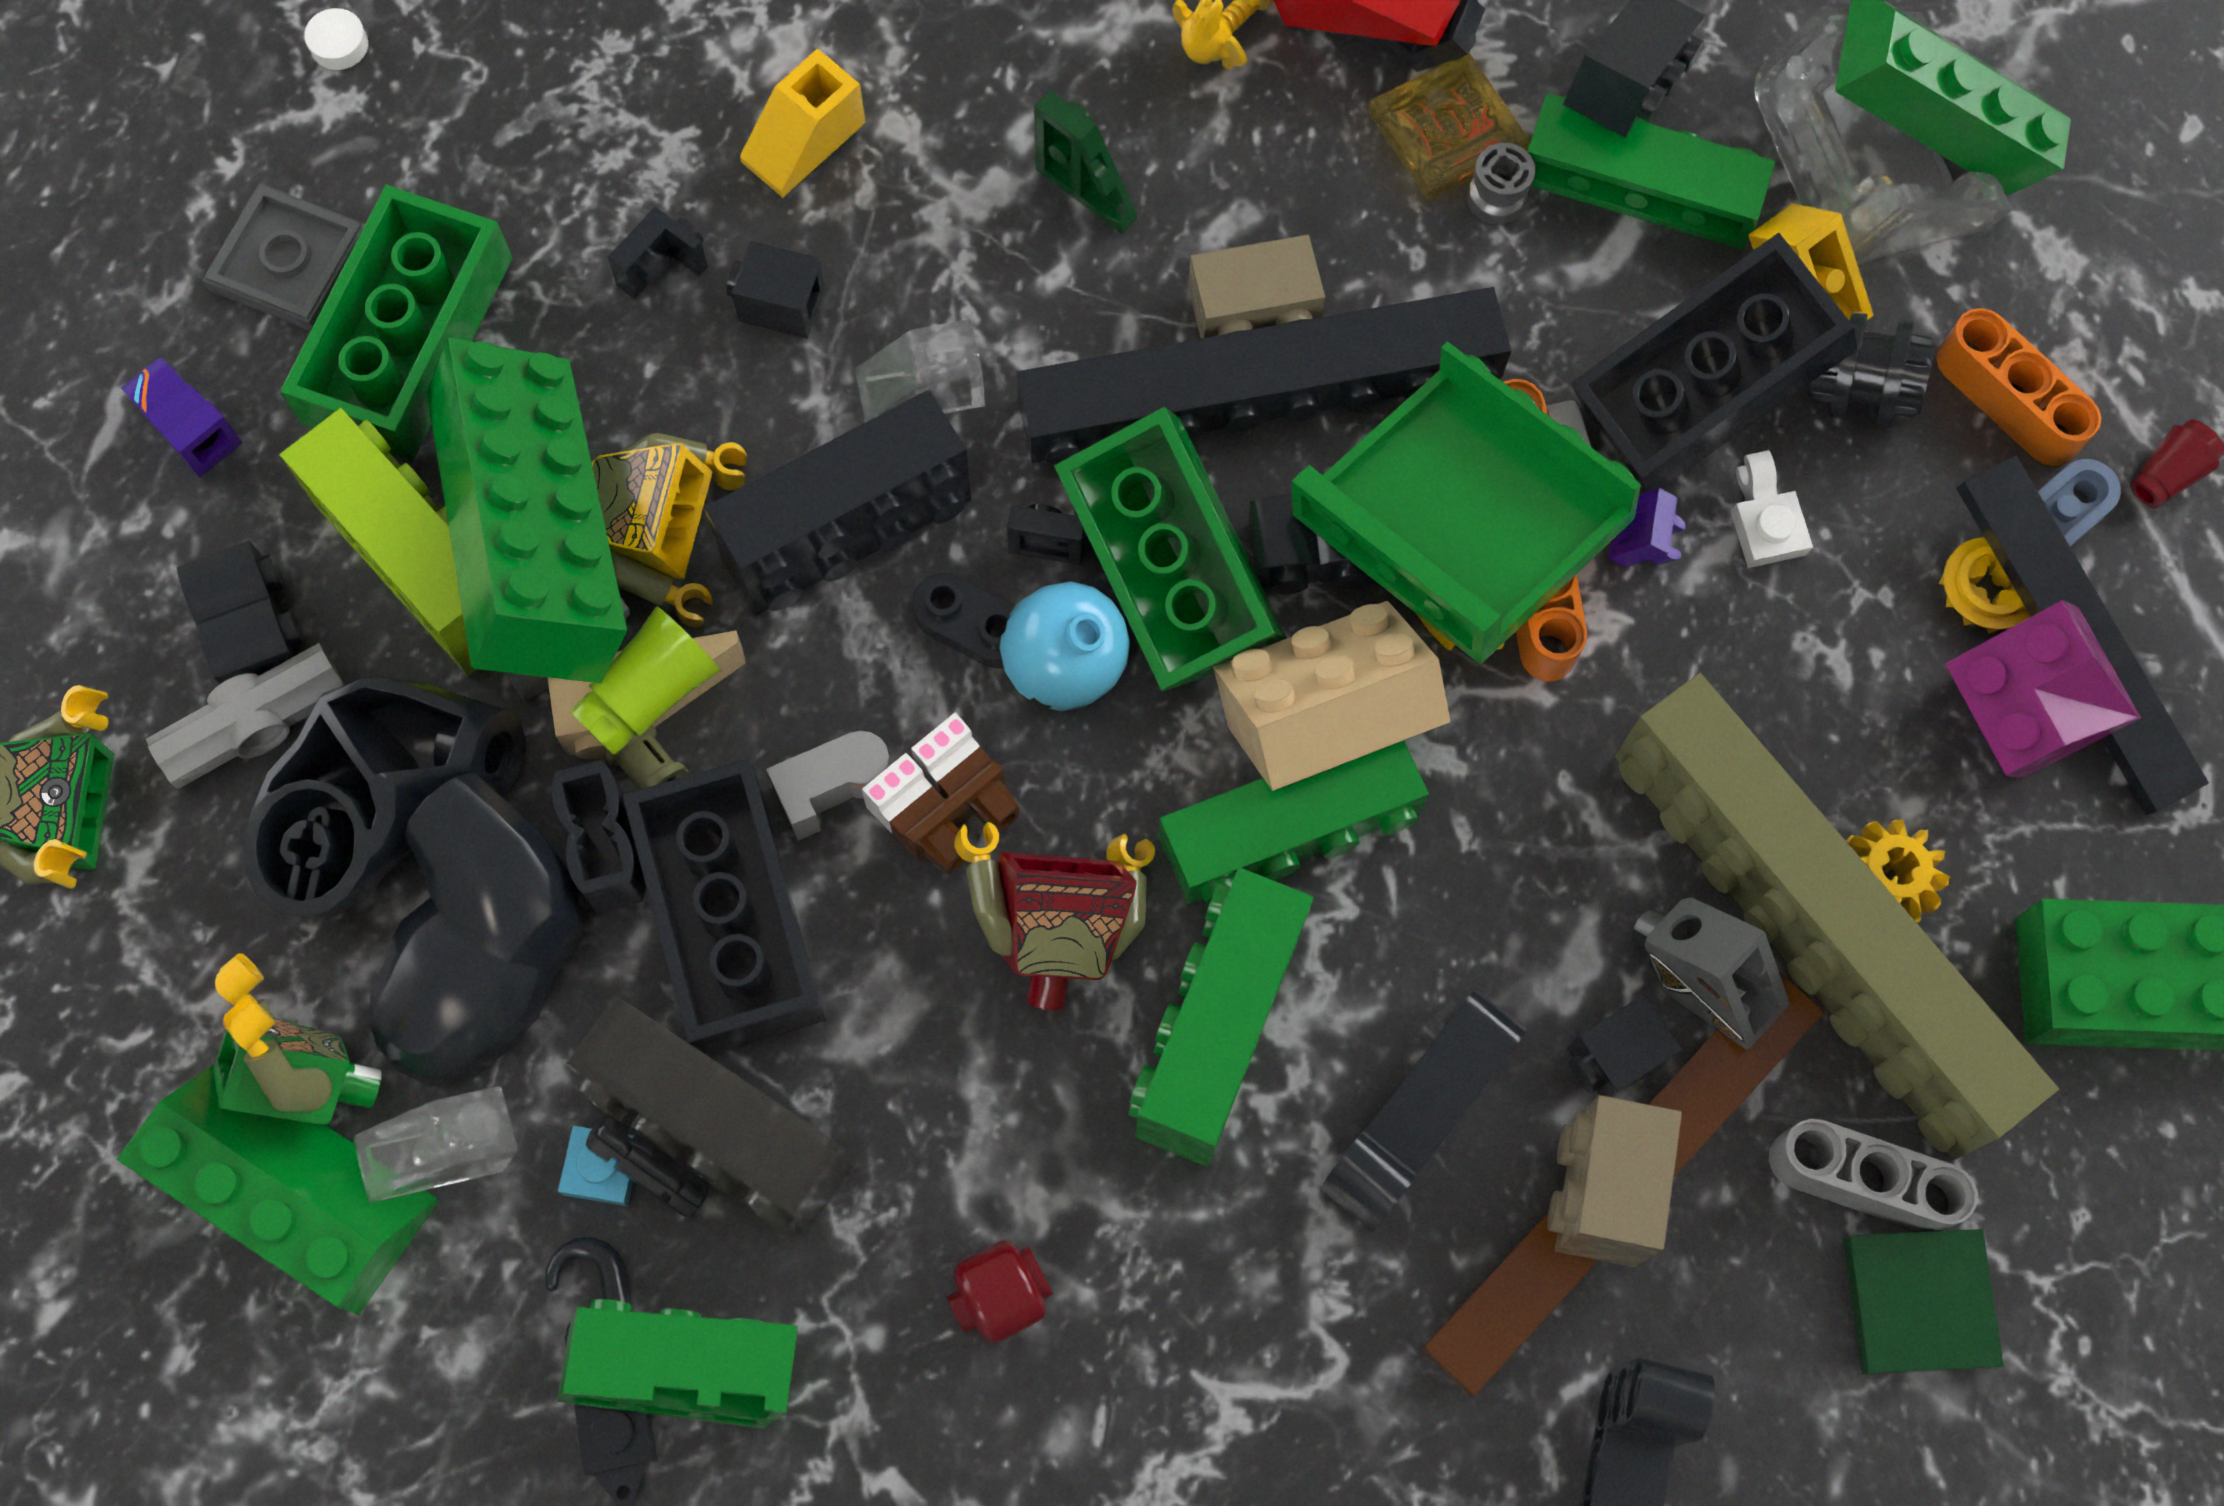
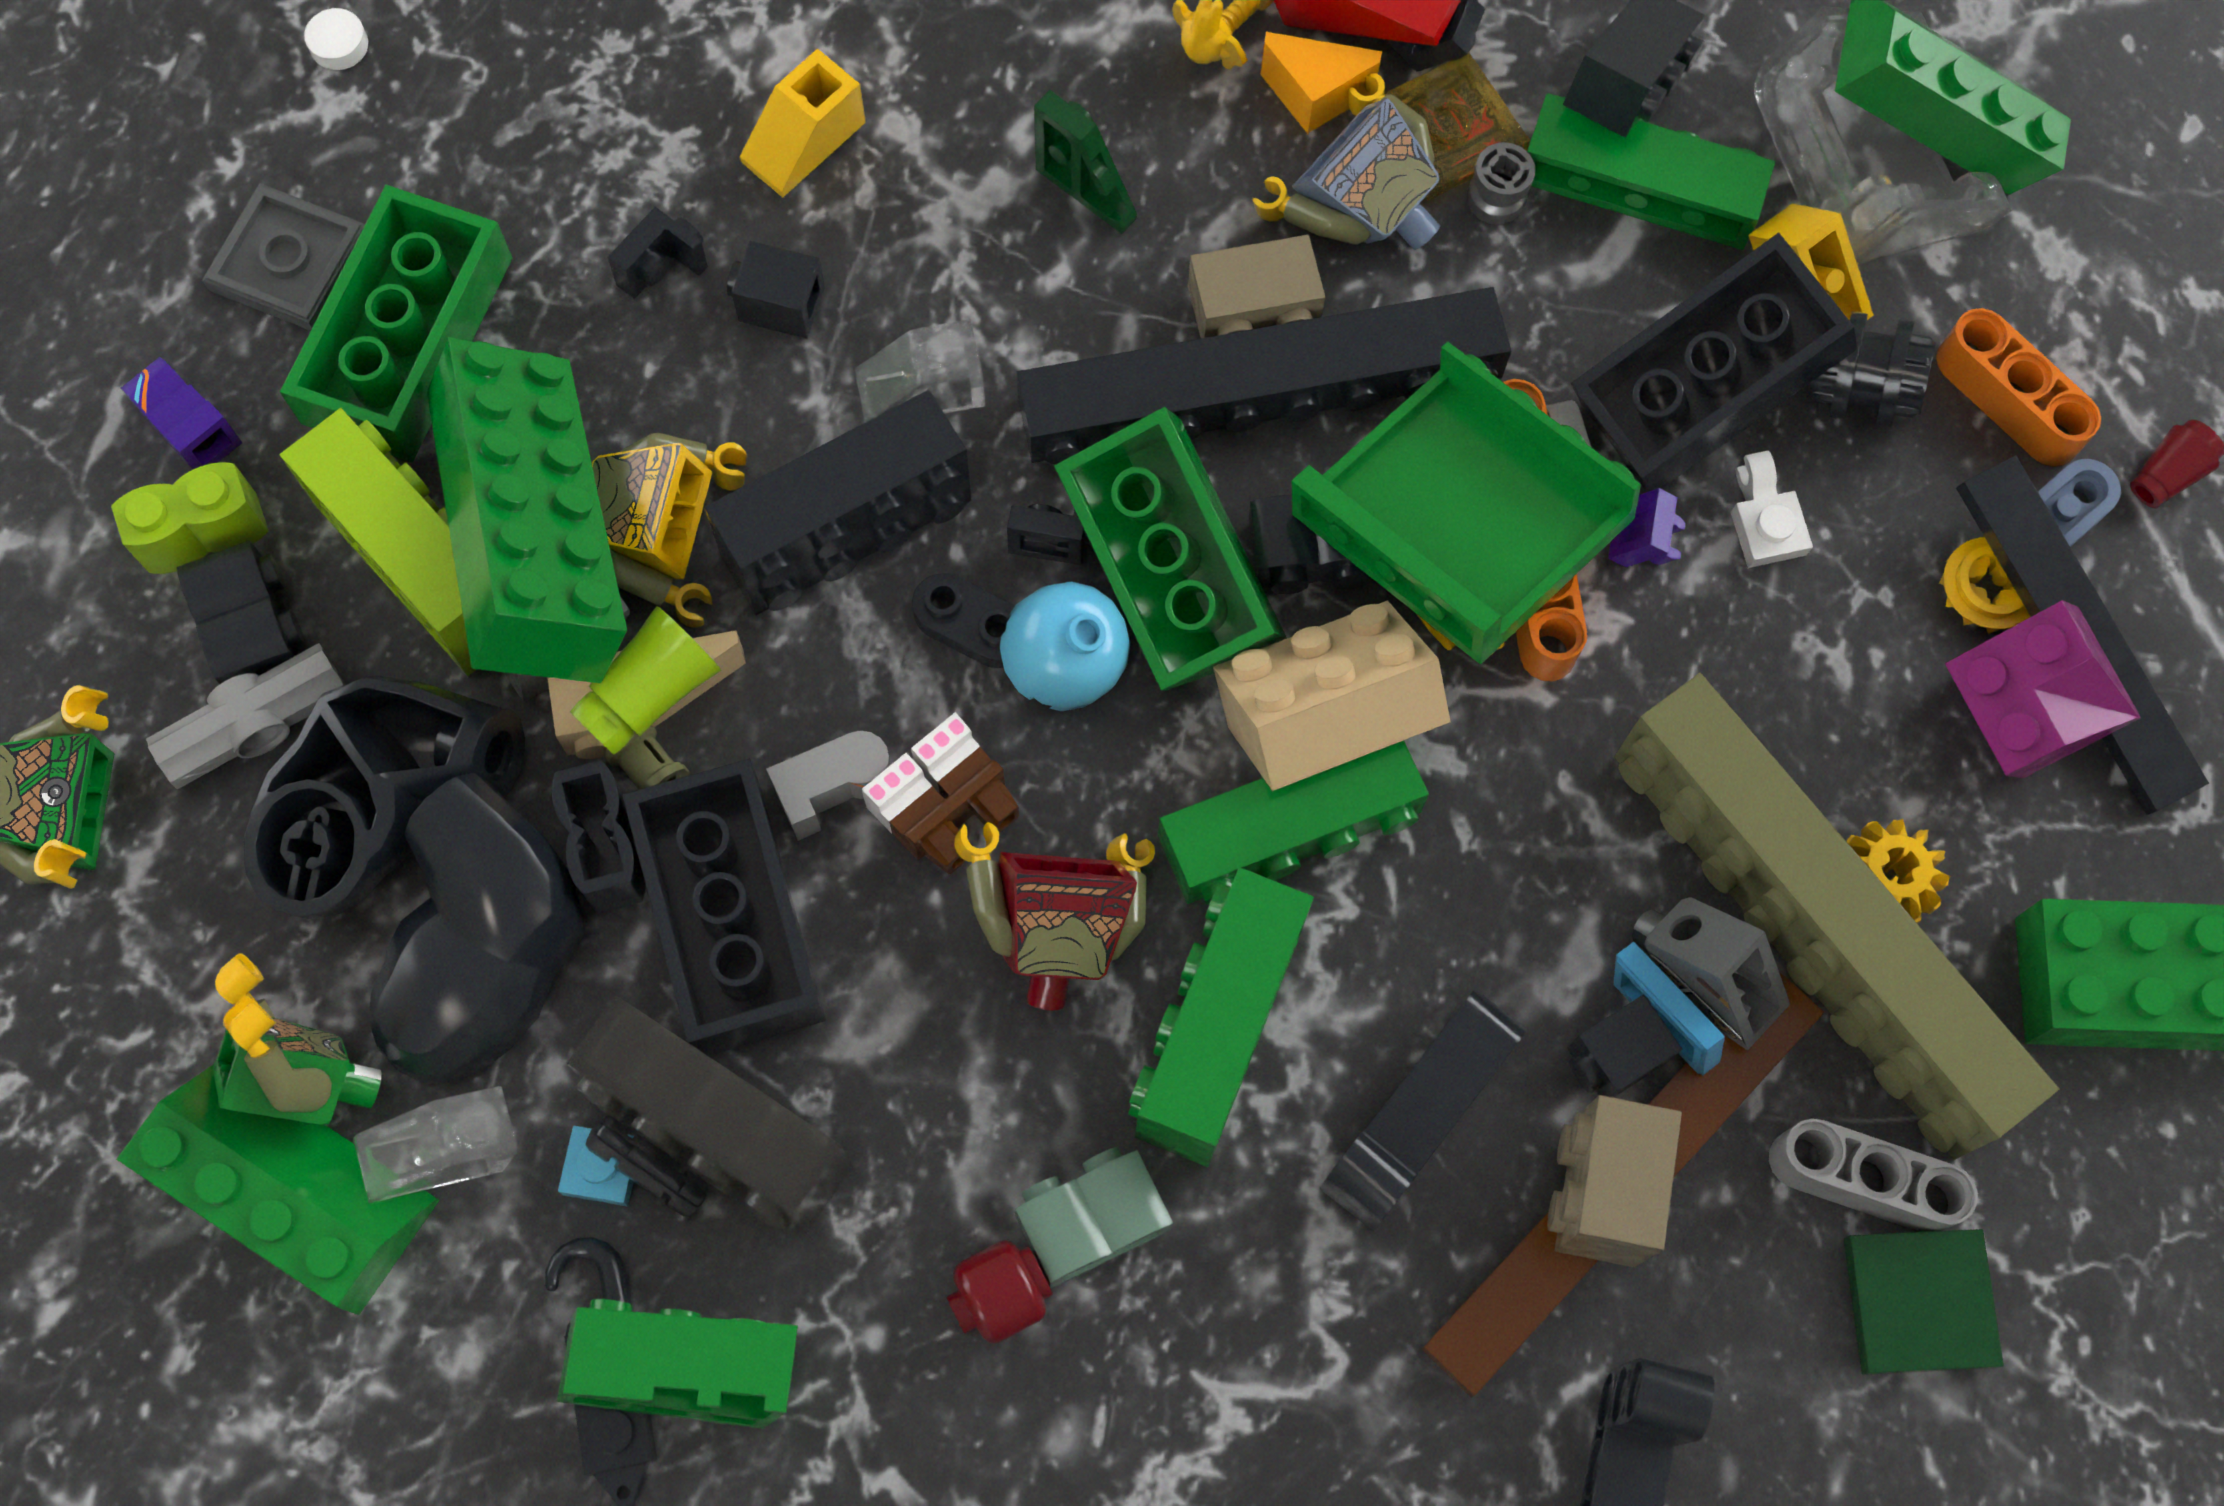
none -> lime brick [111,462,269,574]
none -> sand green brick [1015,1147,1173,1289]
none -> torso [1253,73,1440,250]
none -> light orange slope [1260,32,1382,134]
none -> dark azure tile [1614,942,1725,1076]

